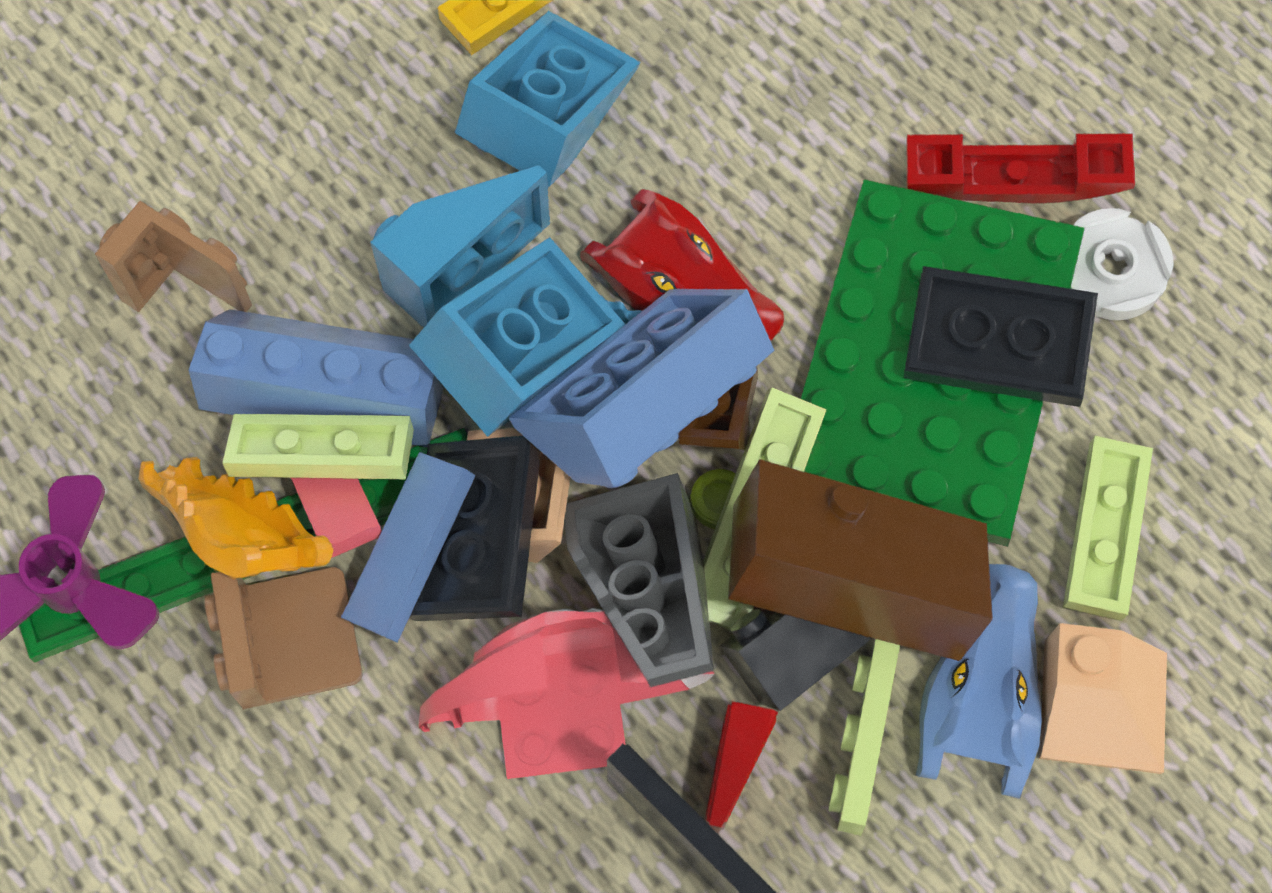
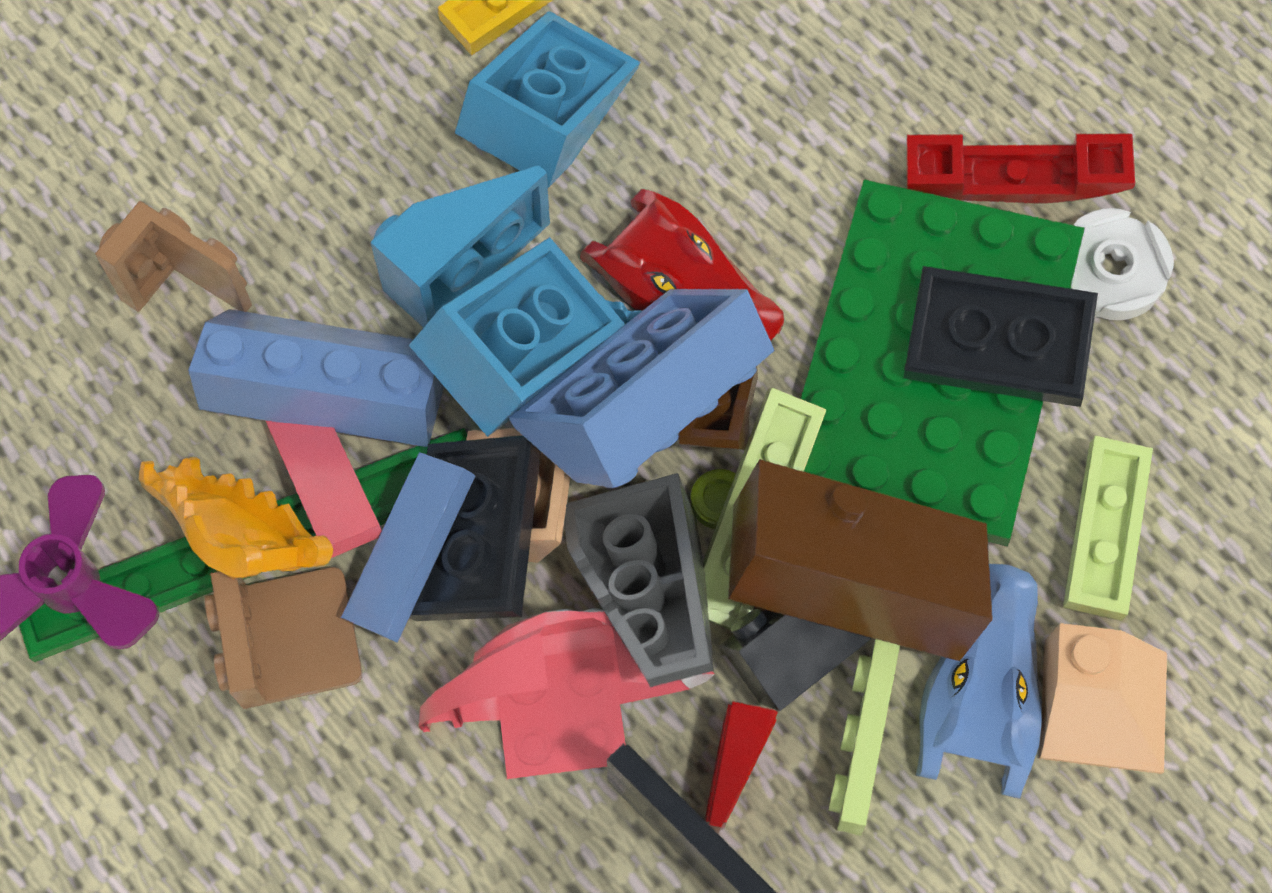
yellowish green plate [223,414,414,479] -> none

